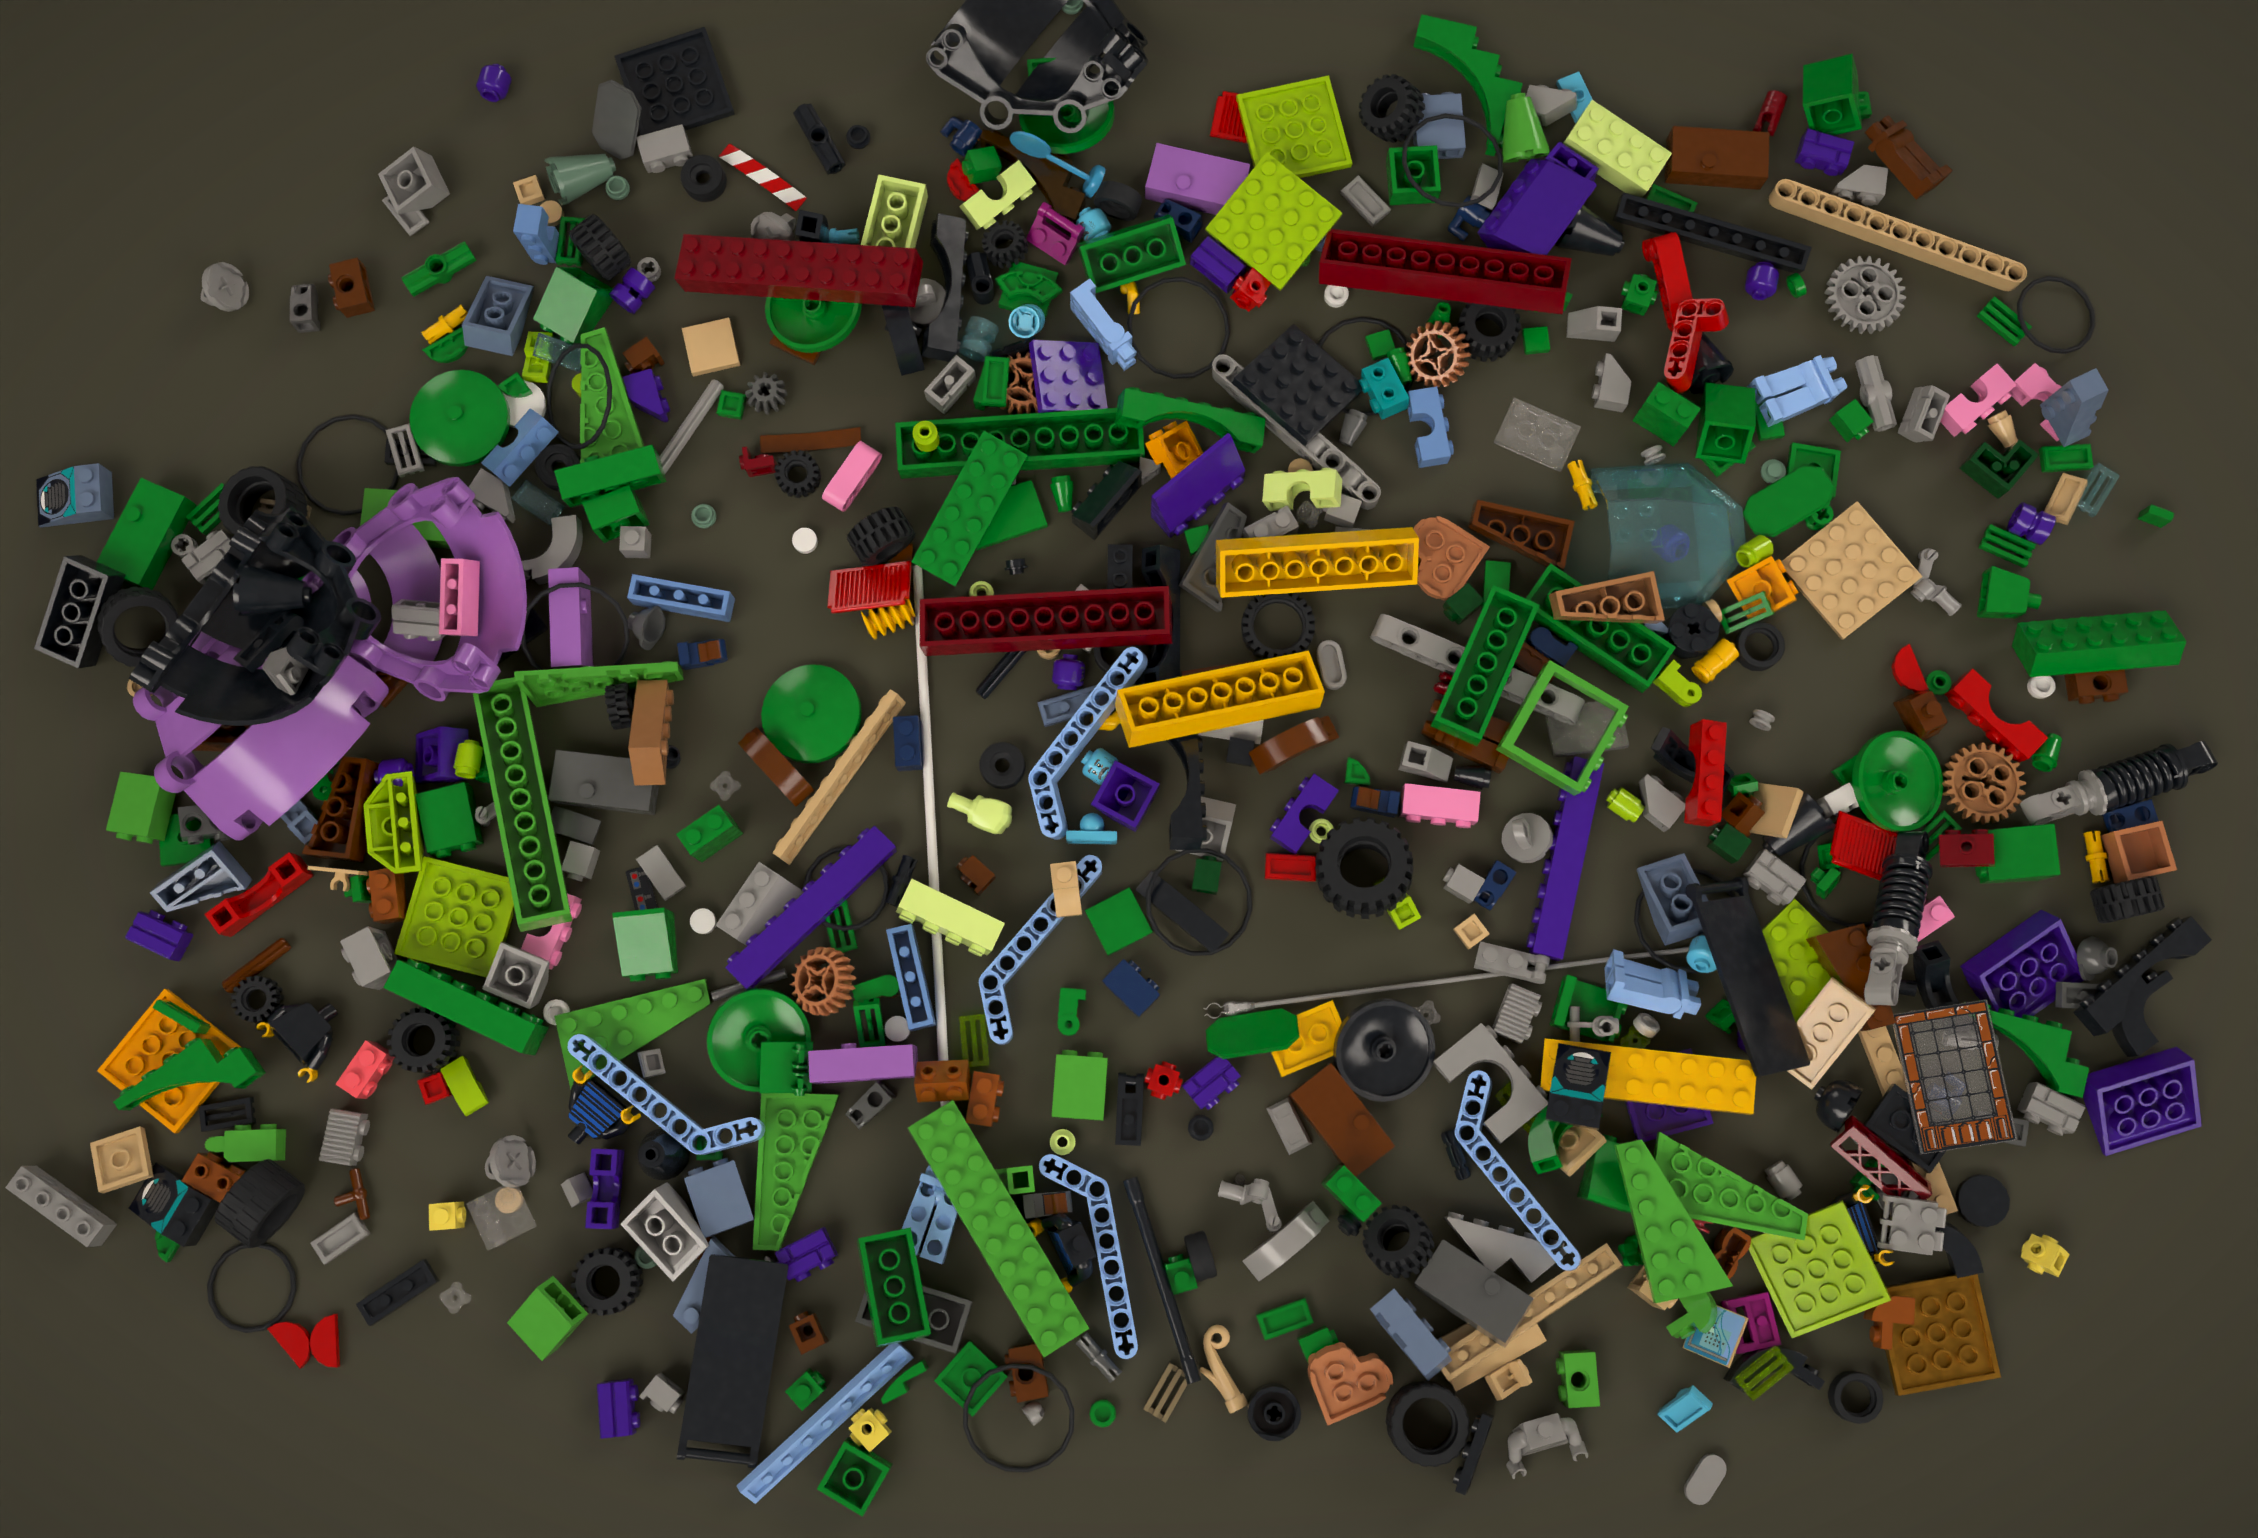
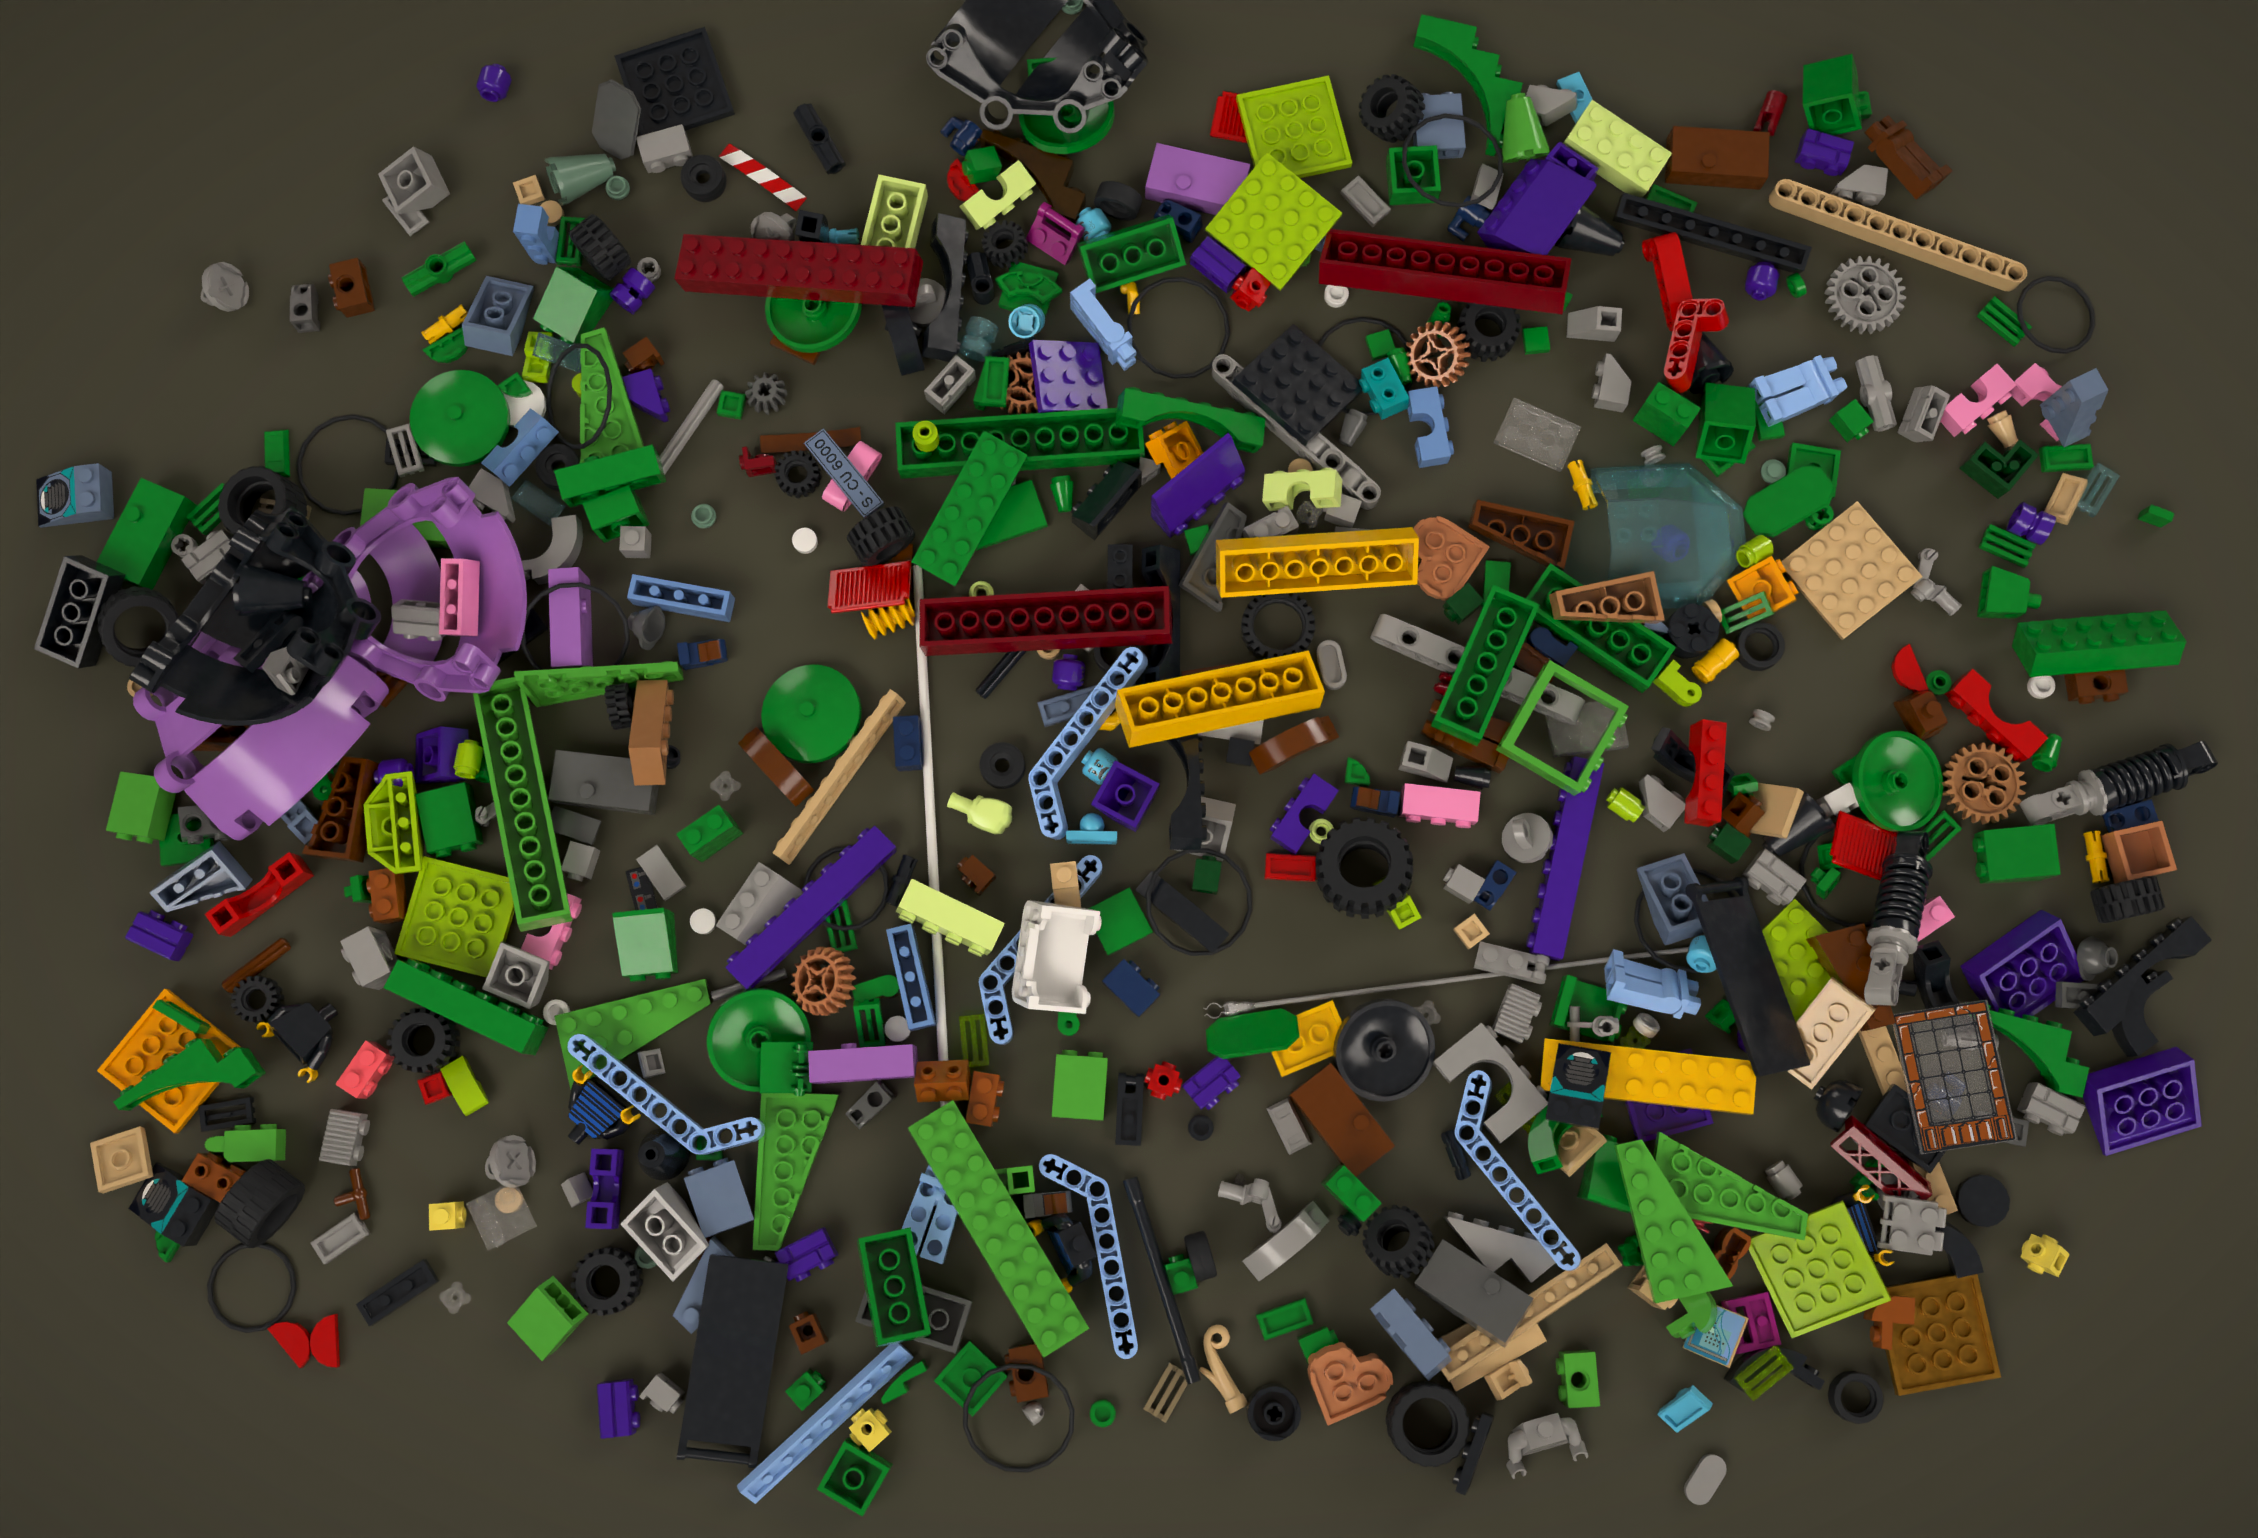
light grey brick [5,1166,117,1247] -> none
tan piece [308,866,369,891] -> none
tan tile [682,318,741,377] -> none
black plate [846,125,871,149] -> none
black plate [1004,558,1028,575] -> none
dark azure piece [1010,131,1105,198] -> none
yellowish green plate [1050,1129,1075,1155] -> none
dark grey pin [1075,1332,1122,1383] -> none
green brick [1620,274,1658,316] -> none
dark red brick [1939,829,1995,867] -> none
none -> green tile [264,429,290,477]
none -> sand blue tile [804,428,885,518]
none -> white windscreen [1012,900,1101,1014]

